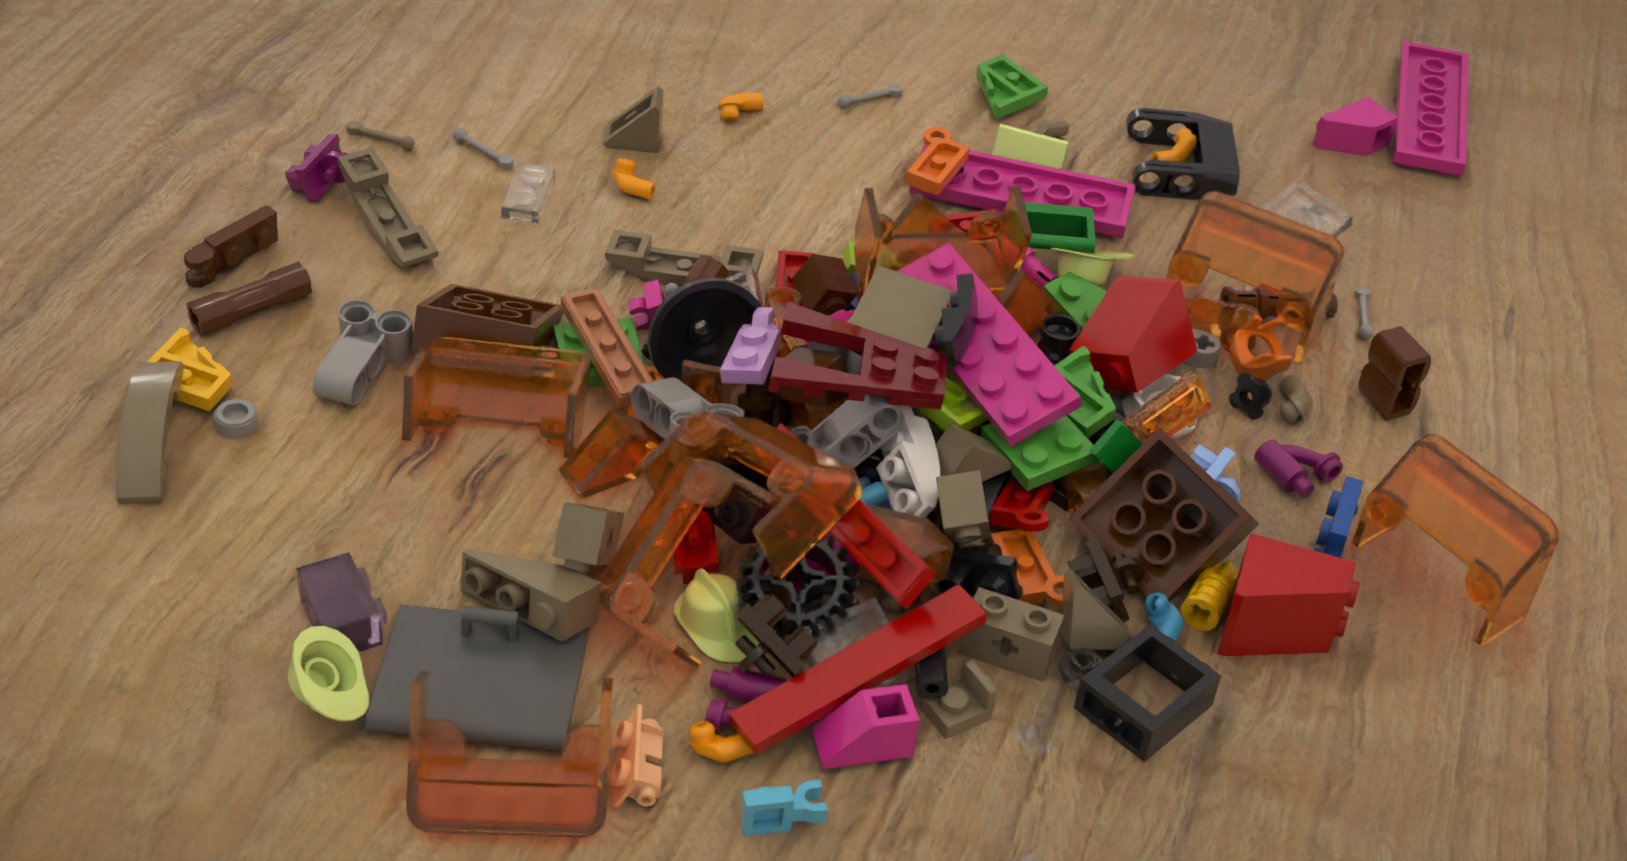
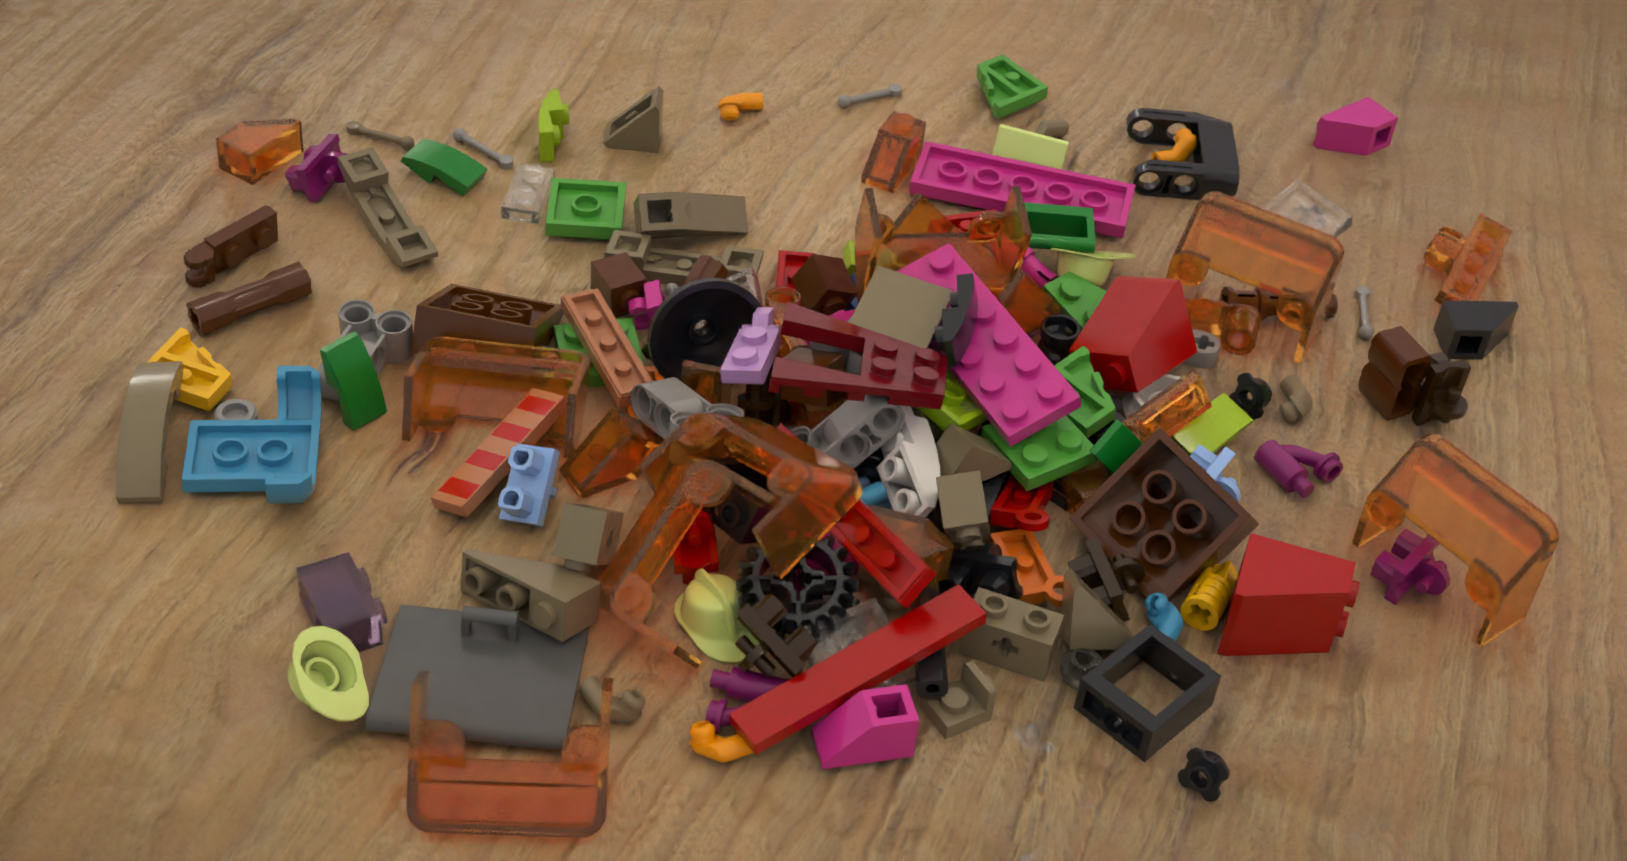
light nougat hinge [610,704,663,808] -> none
light orange arm [612,157,656,200] -> none
medium azure plate [740,779,828,837] -> none
orange hinge [905,127,970,195] -> none
orange piece [1230,315,1293,381] -> none
blue plate [1314,476,1363,558] -> none
dark pink plate [1393,41,1469,176] -> none
none -> dark azure piece [182,366,322,504]
none -> clear orange slope [216,118,304,185]
none -> green slope [320,331,387,431]
none -> green slope [400,139,488,197]
none -> nougat tile [430,388,569,518]
none -> light blue hips [498,443,560,527]
none -> lime slope [538,89,570,162]
none -> bright green plate [545,178,626,240]
none -> dark tan arm [578,676,645,723]
none -> reddish brown brick [591,252,647,318]
none -> dark tan slope [633,192,748,239]
none -> clear orange slope [861,111,926,193]
none -> lime slope [1170,393,1253,456]
none -> black plate [1178,748,1230,802]
none -> magenta hips [1370,528,1450,605]
none -> dark brown hips [1412,352,1471,426]
none -> clear orange plate [1423,213,1512,305]
none -> black slope [1433,300,1519,360]

